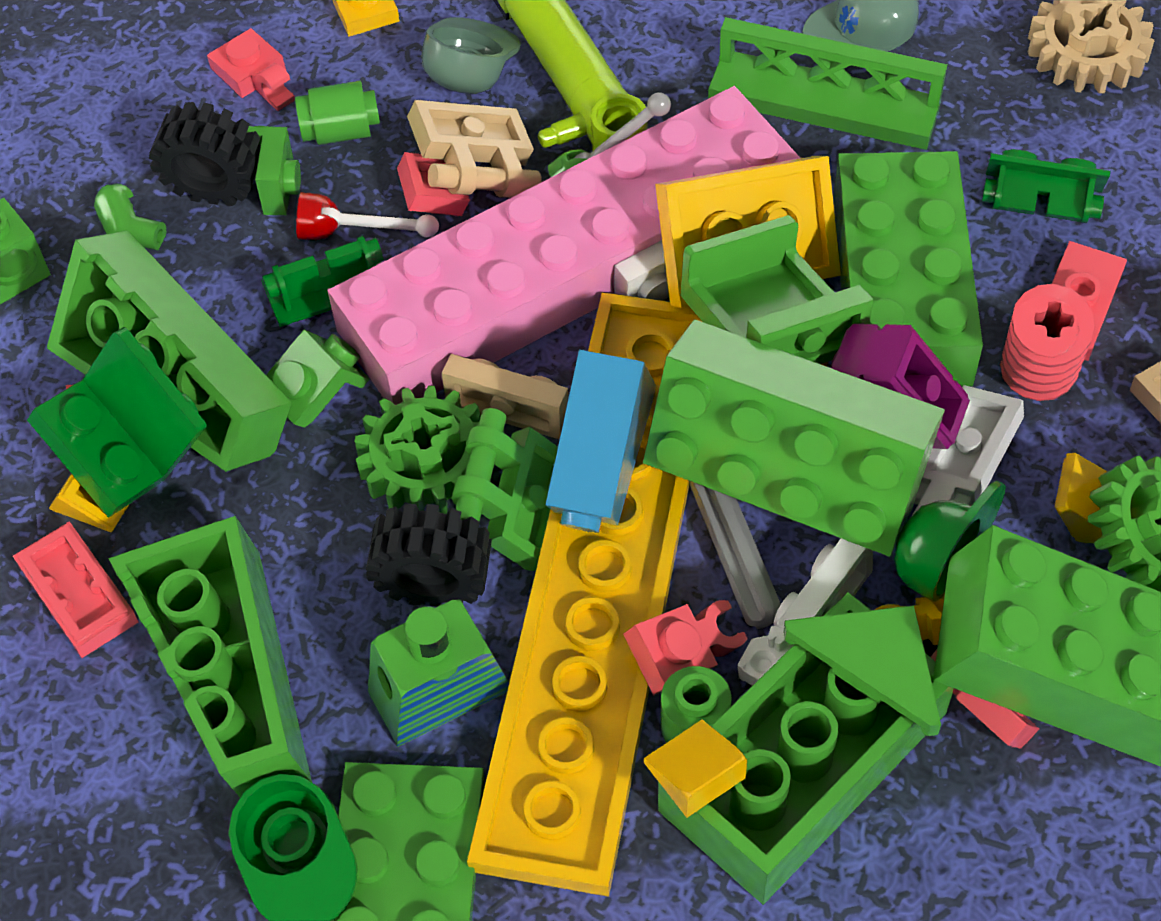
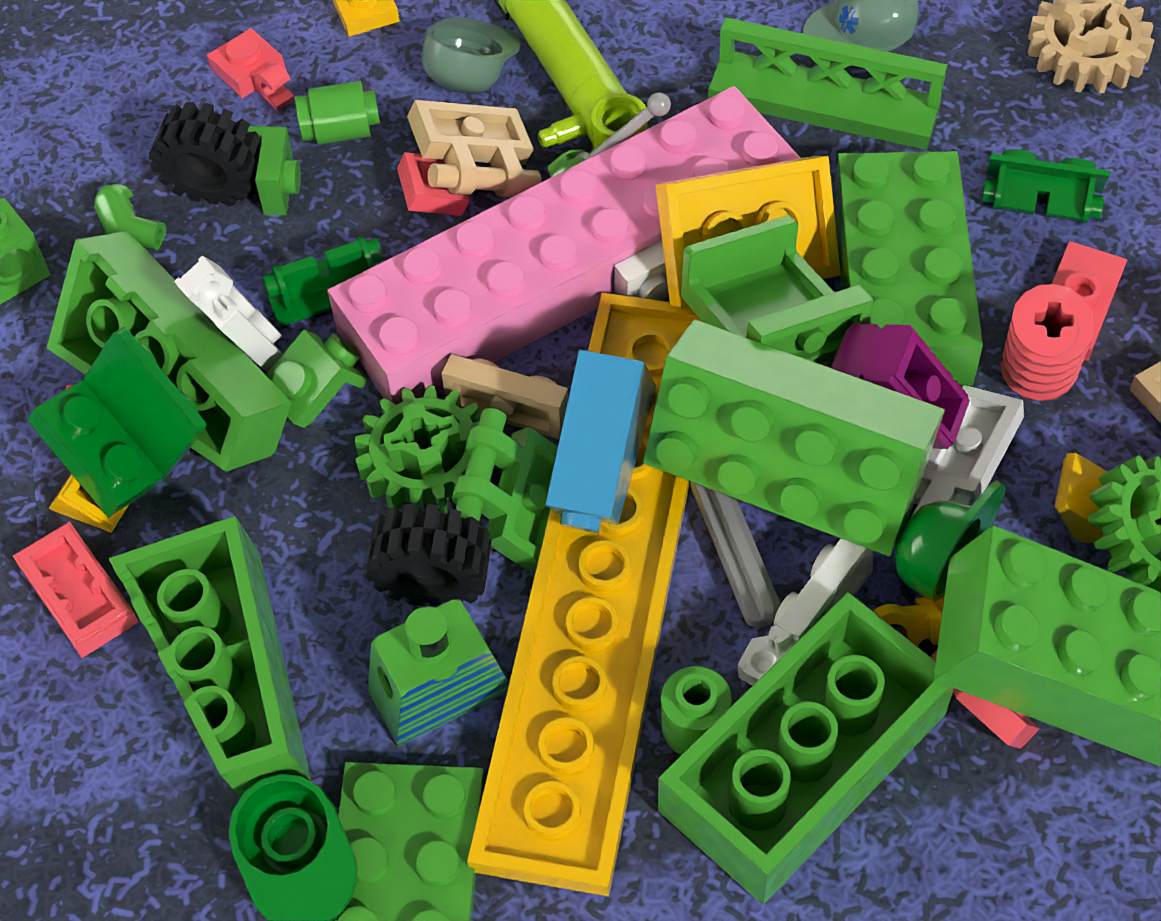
hinge [296,192,439,240] -> none
coral plate [623,600,748,695] -> none
yellow slope [644,719,747,818] -> none
bright green tile [783,605,941,736] -> none
none -> white hinge [174,256,283,373]

